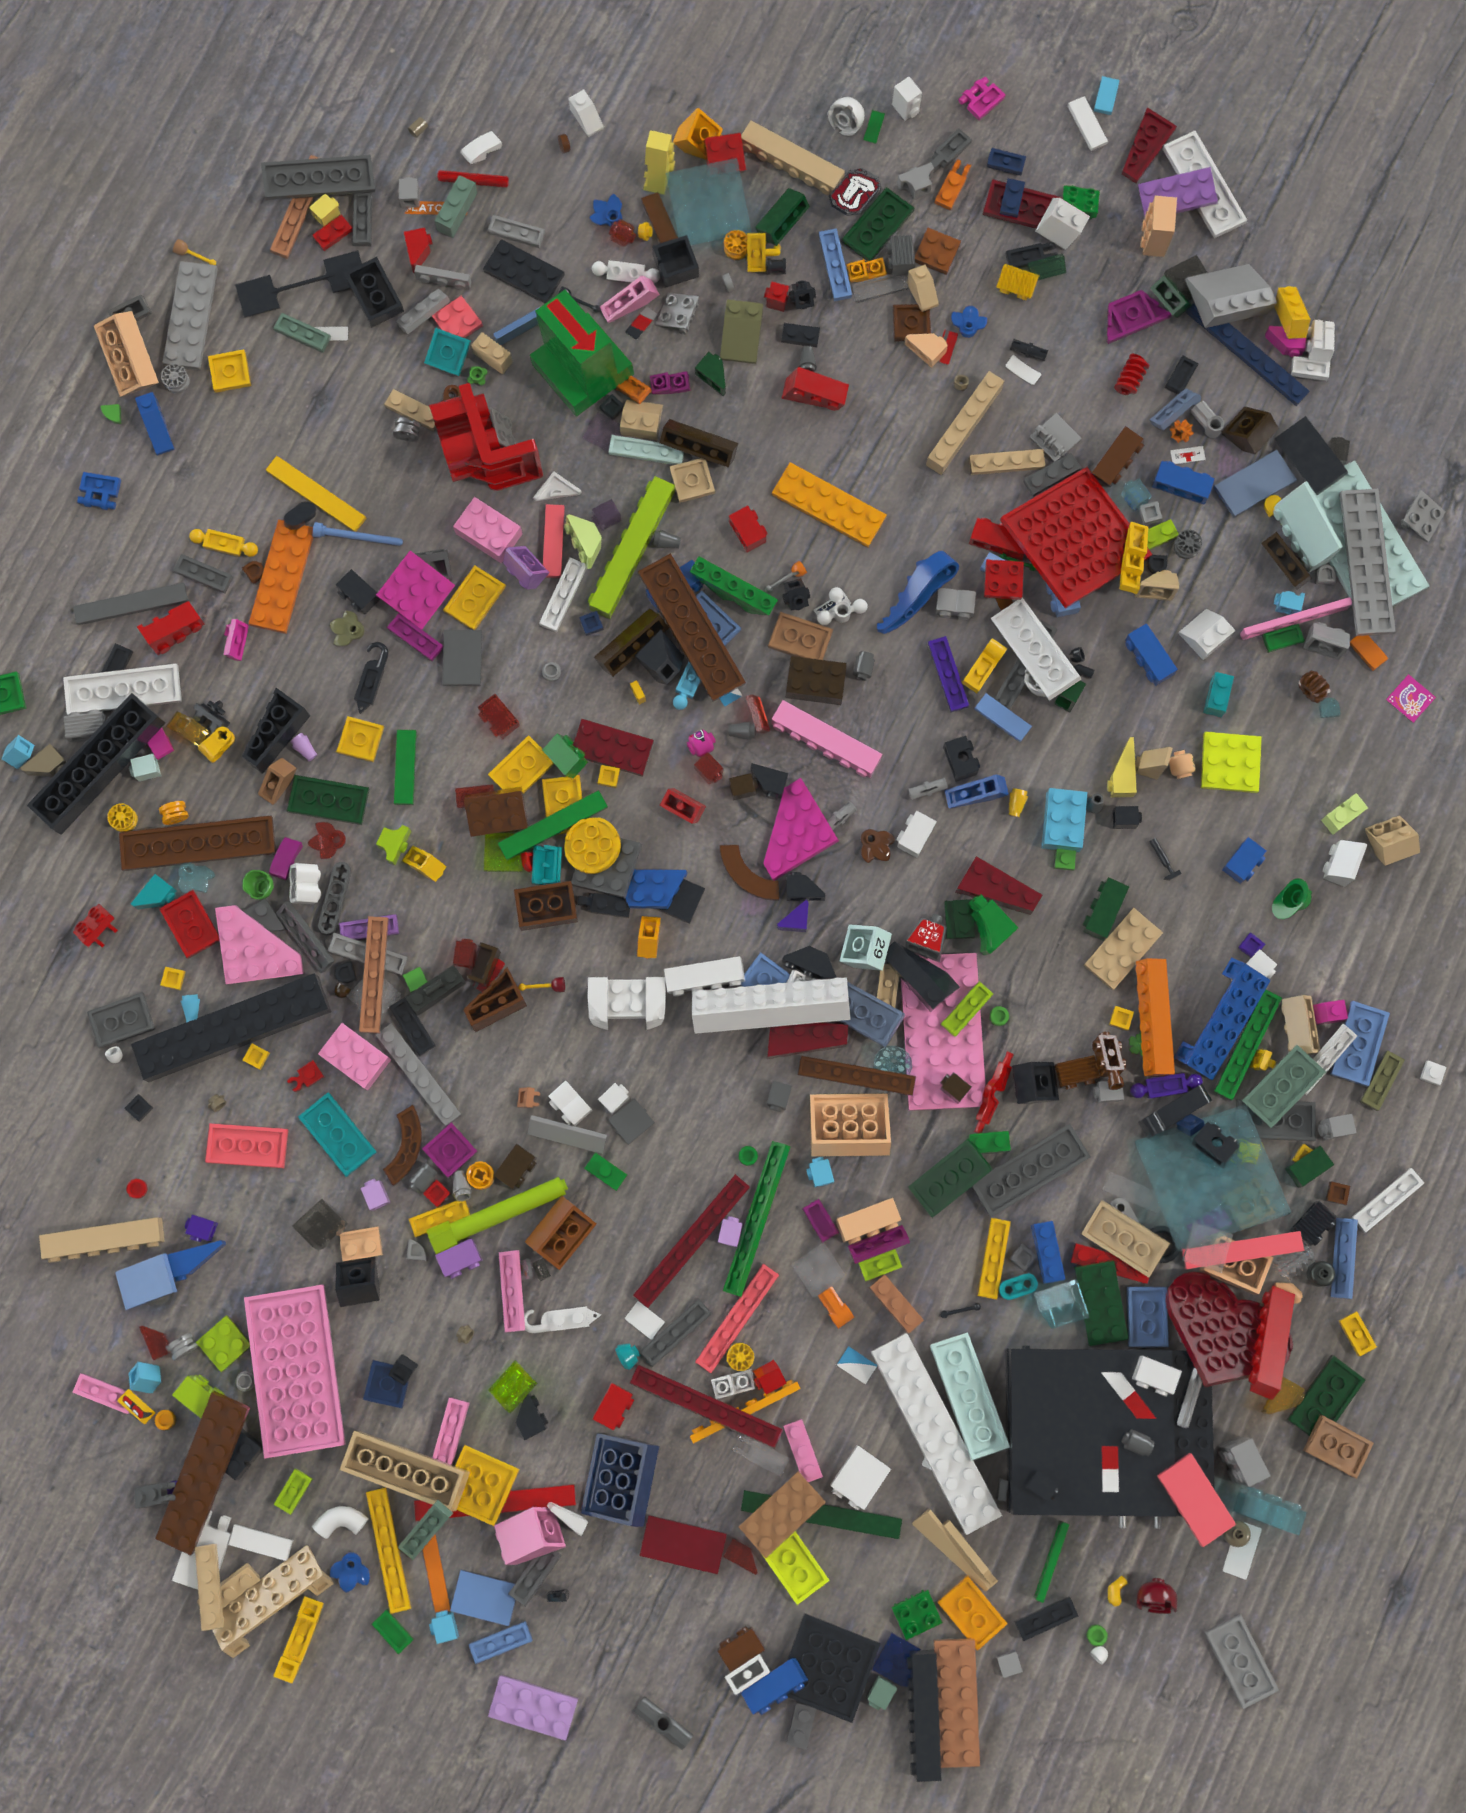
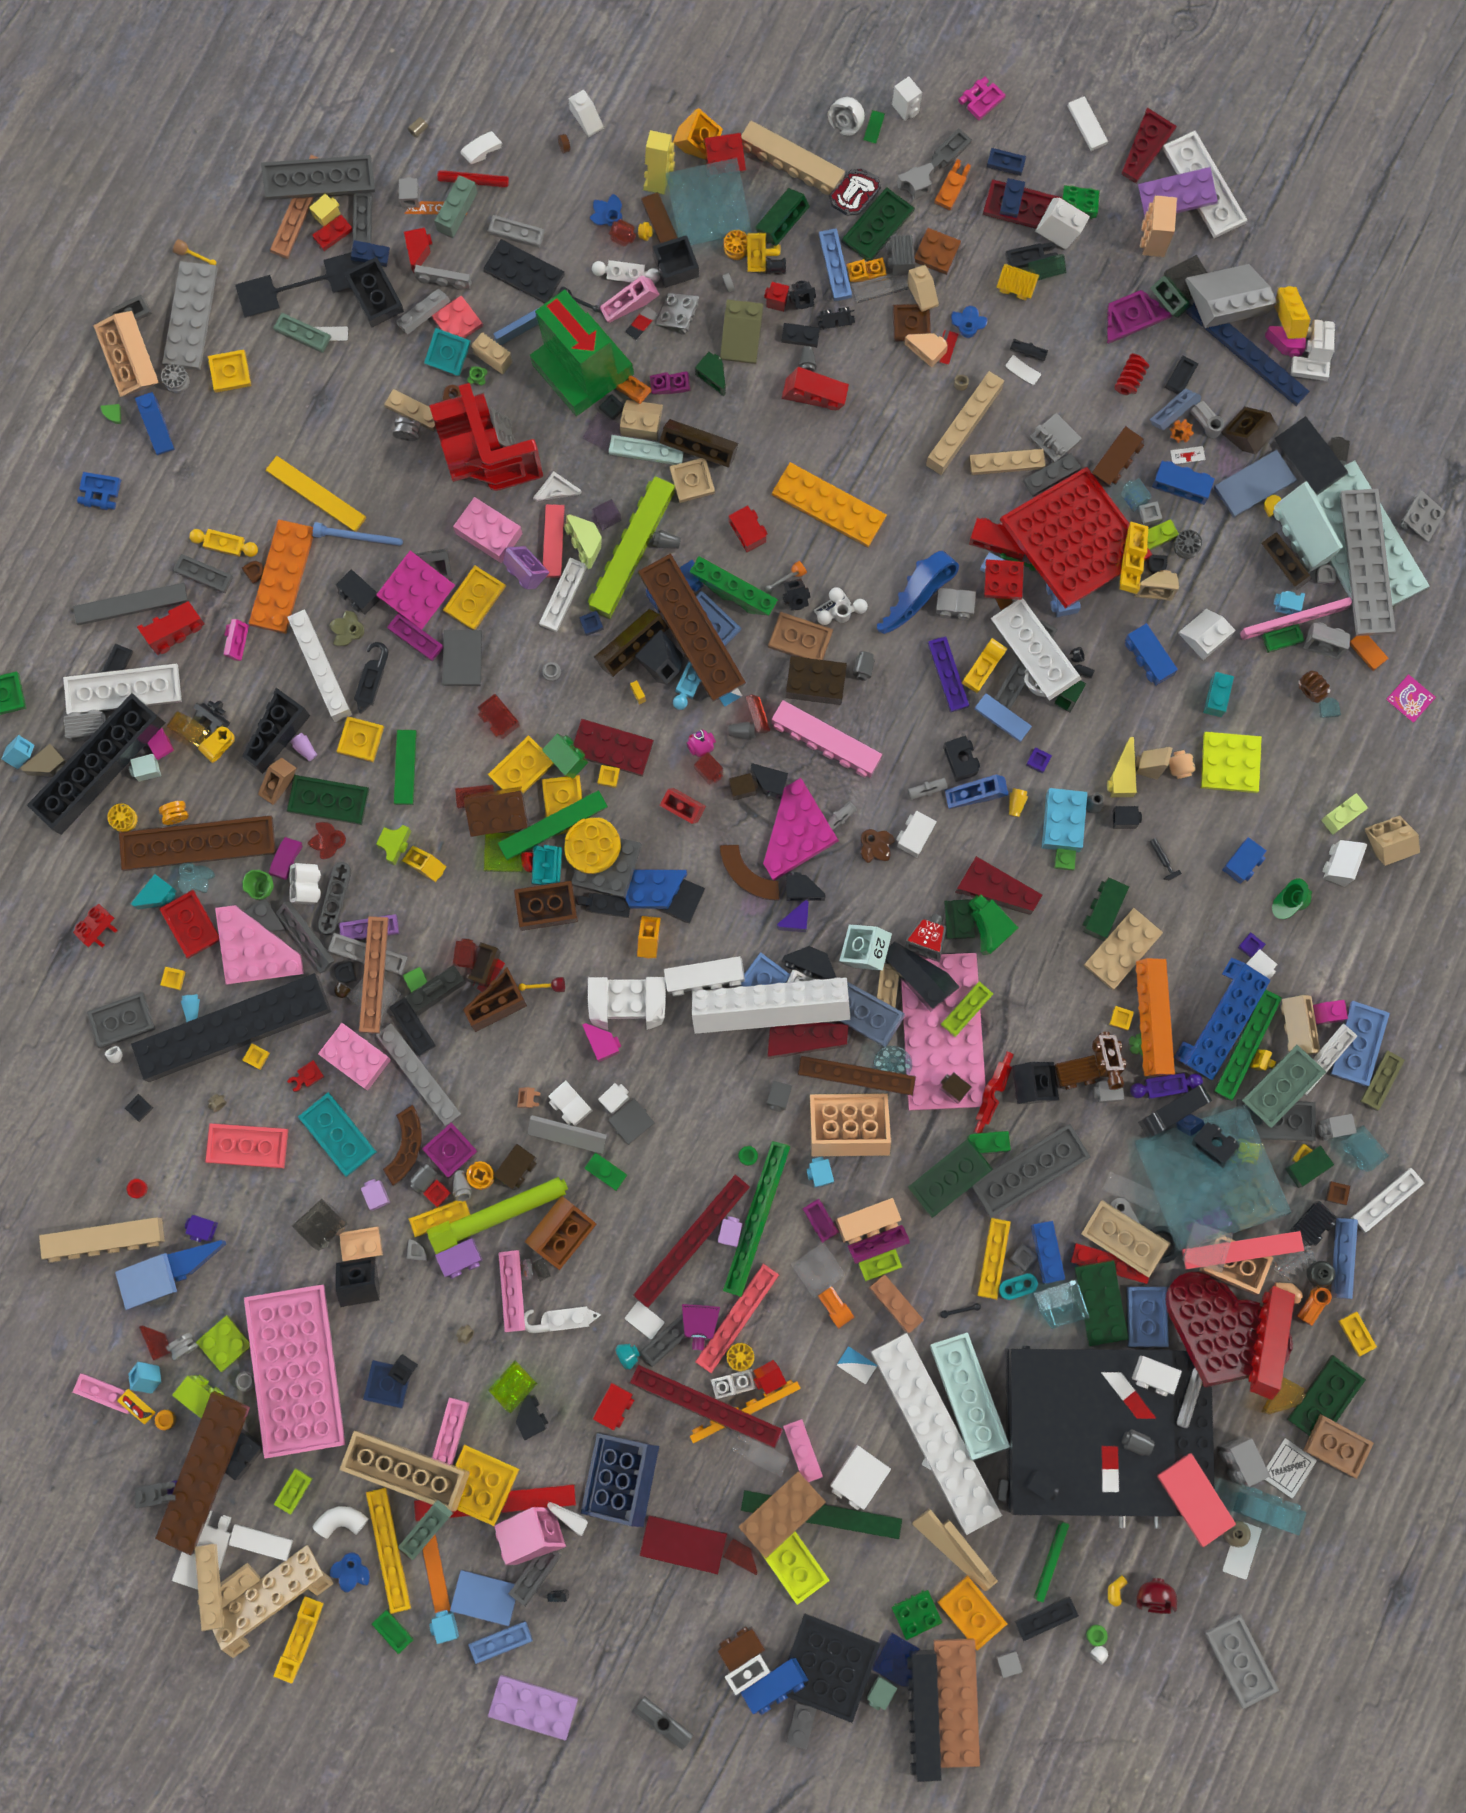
black tile [284,502,316,530] -> none
bright green tile [989,1006,1009,1026] -> none
medium azure tile [1094,76,1120,115] -> none
white plate [1420,1060,1446,1086] -> none
none -> white brick [287,609,352,722]
none -> dark blue plate [351,240,390,267]
none -> dark pink slope [583,1023,621,1062]
none -> magenta torso [682,1304,720,1350]
none -> black hinge [816,307,855,330]
none -> dark purple tile [1026,747,1052,773]
none -> white sticker [1265,1438,1317,1499]
none -> orange piece [1297,1287,1332,1326]
none -> clear light blue brick [1341,1125,1389,1172]

